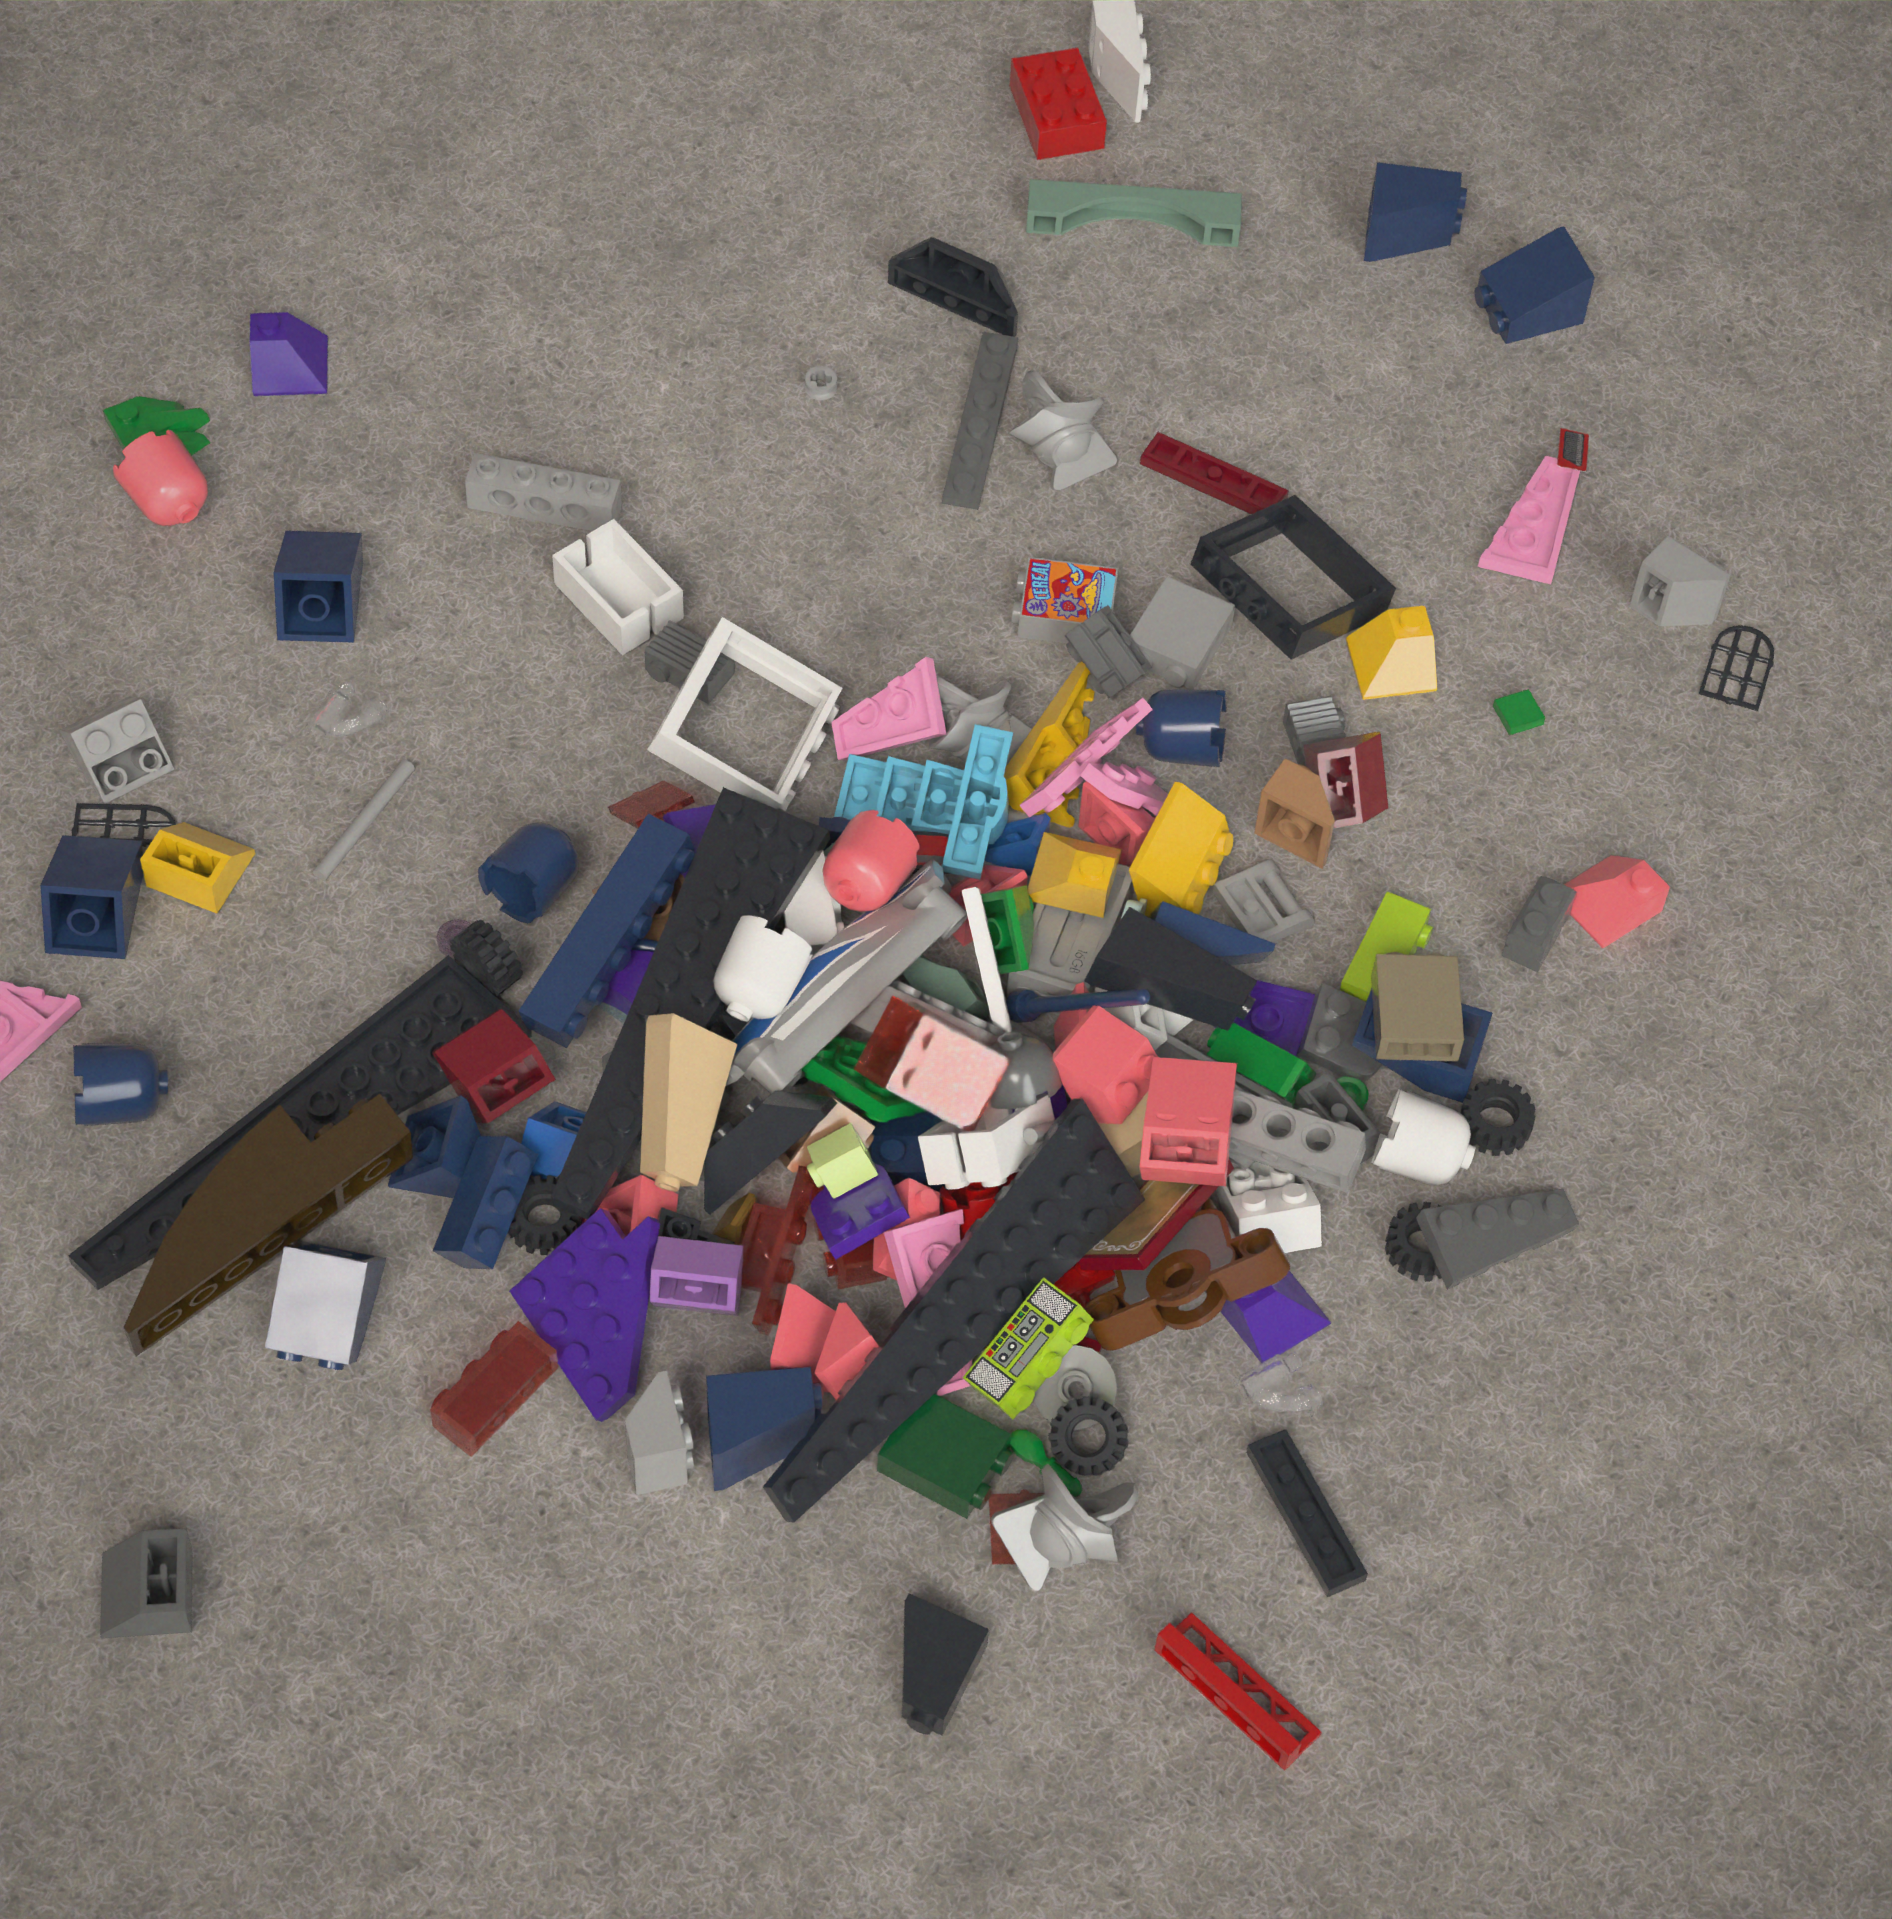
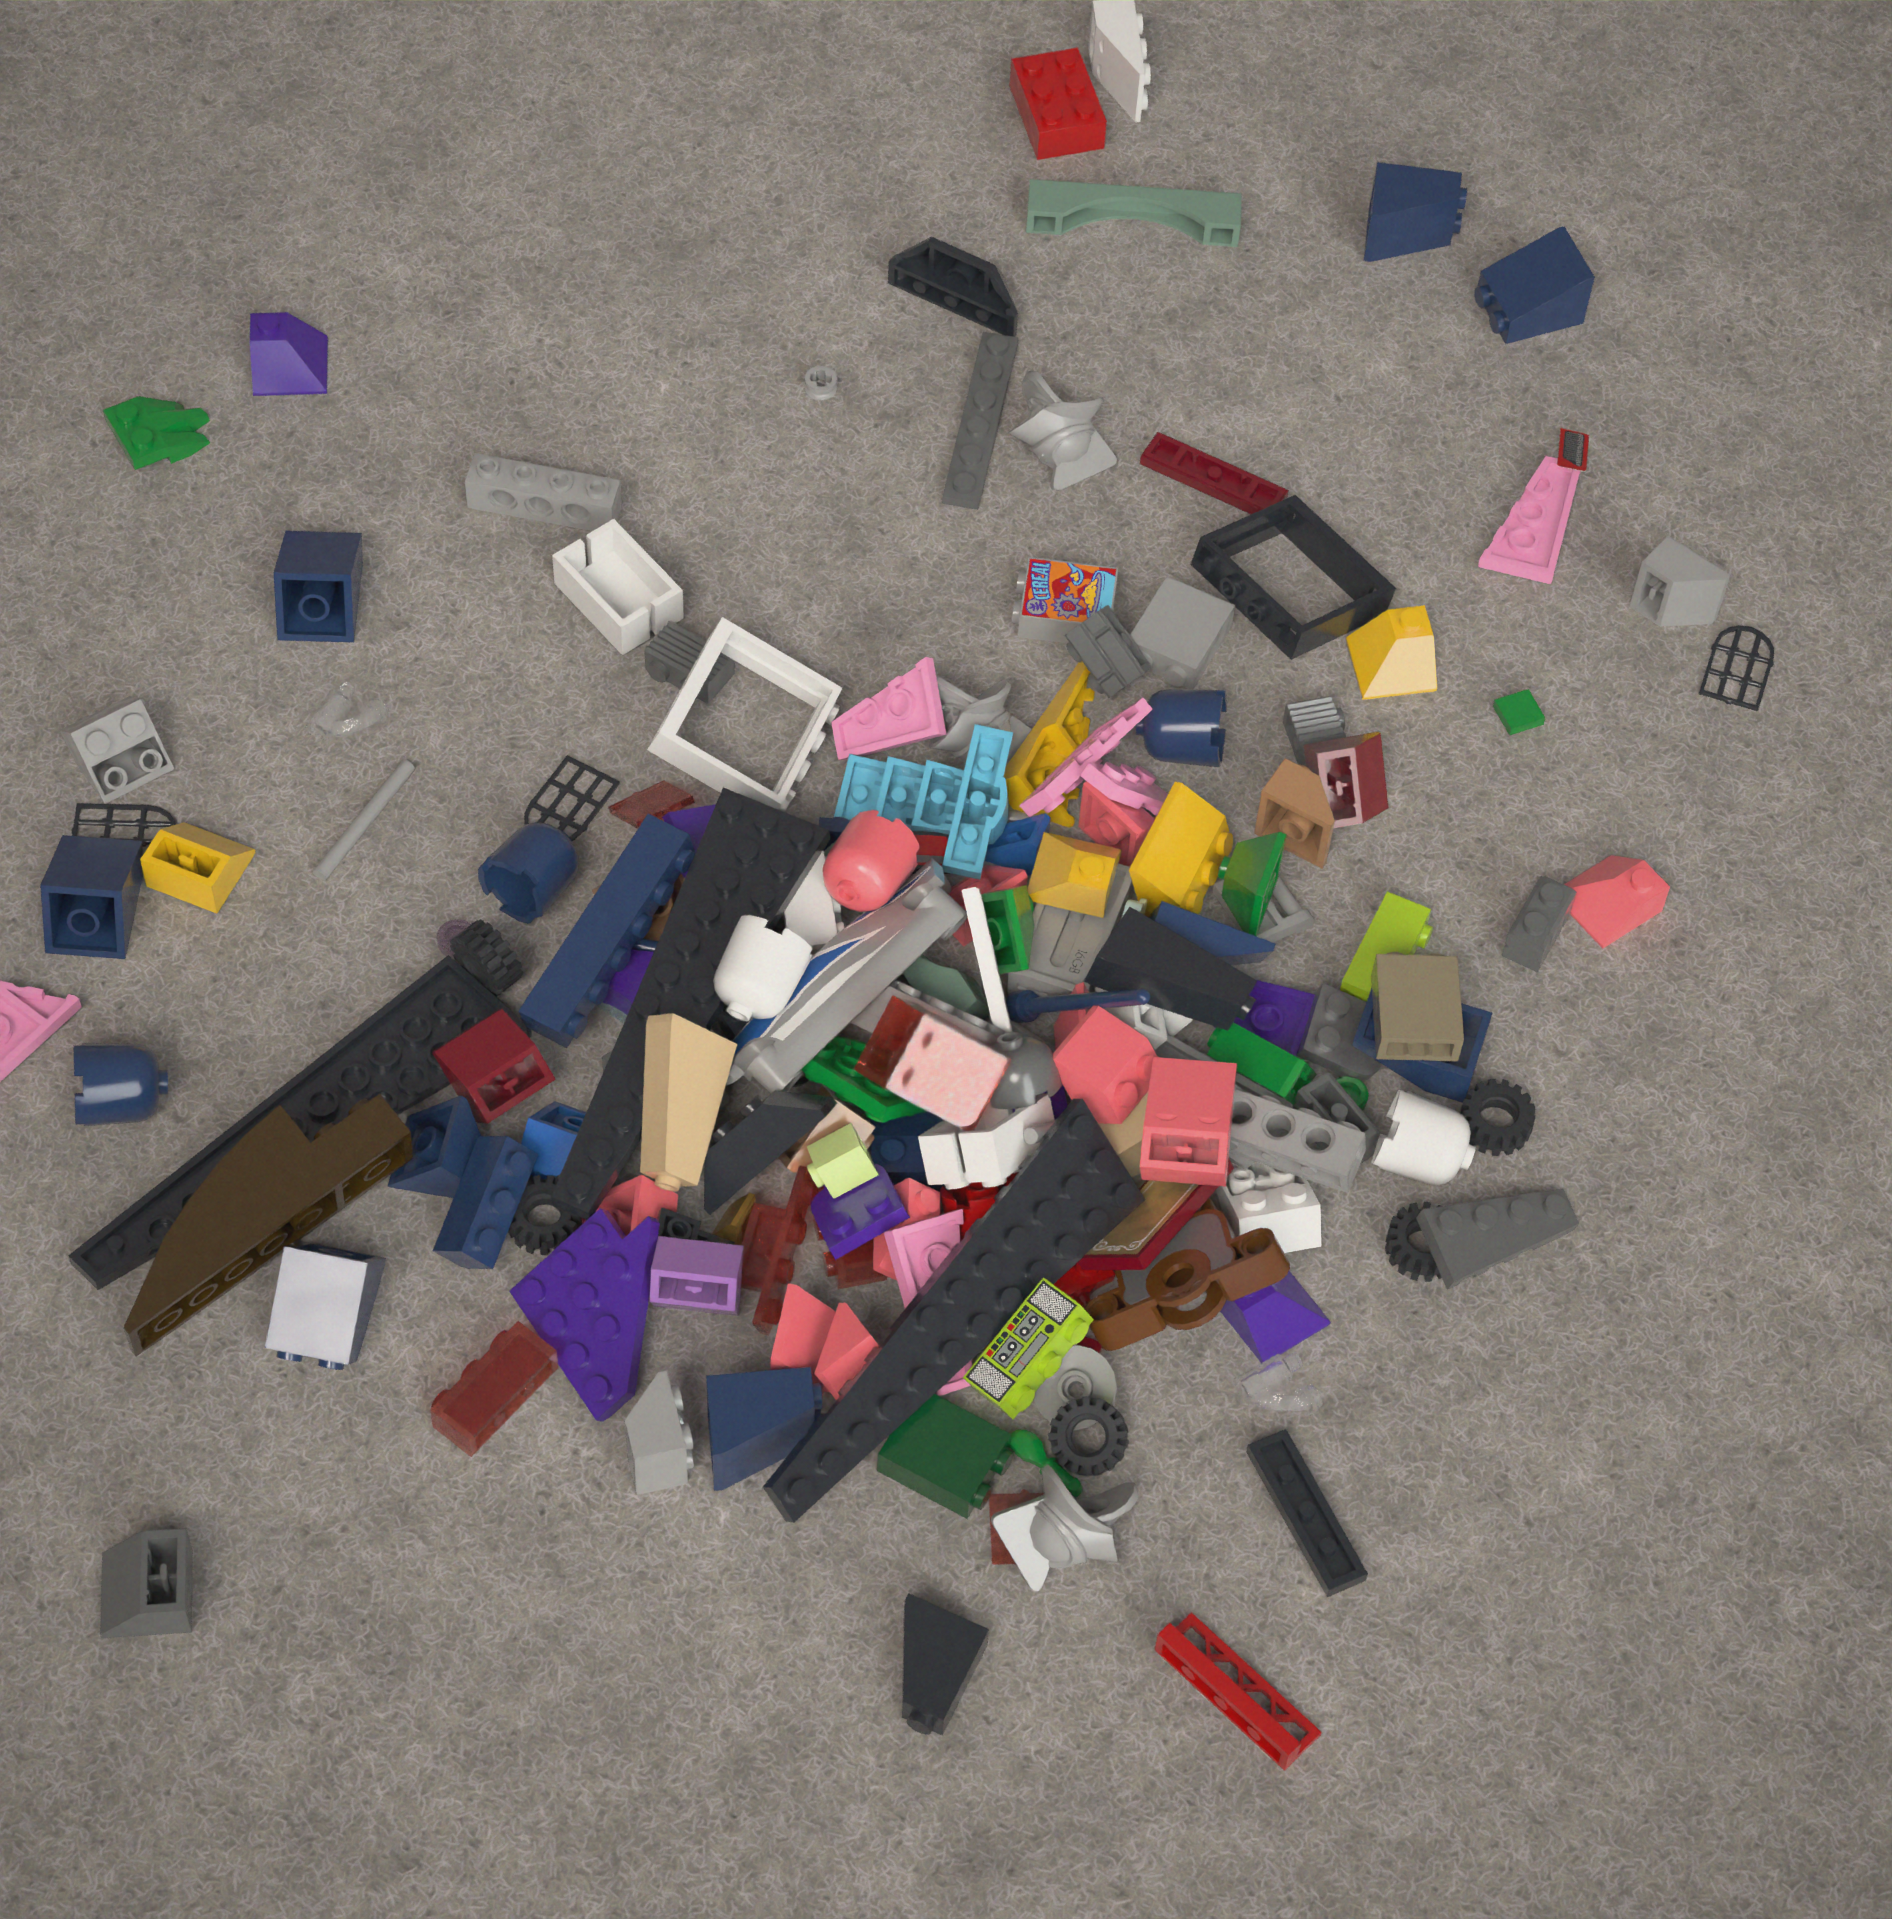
coral cylinder [113,430,208,526] -> none
none -> black window [524,755,620,841]
none -> green slope [1218,832,1287,936]

